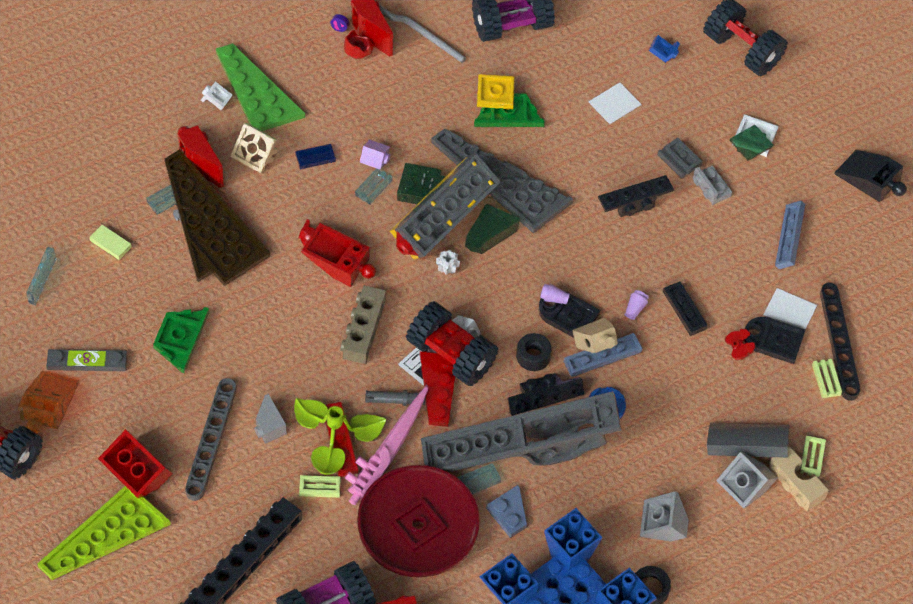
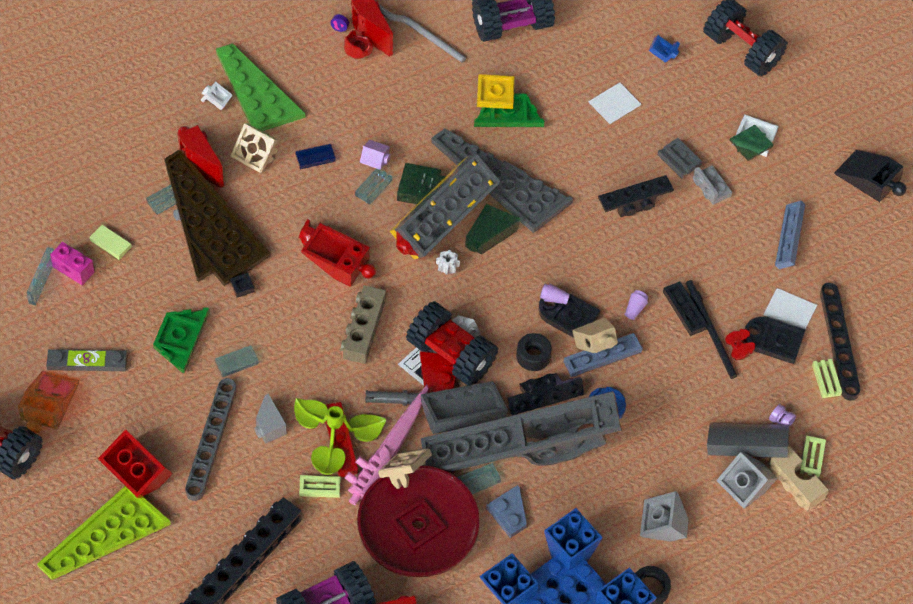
none -> dark pink brick [50,242,95,286]
none -> clear light blue tile [215,345,259,377]
none -> black plate [230,273,255,298]
none -> tan piece [378,448,432,489]
none -> dark grey slope [421,381,508,434]
none -> black bar [686,280,737,379]
none -> lavender wheel [769,404,796,426]

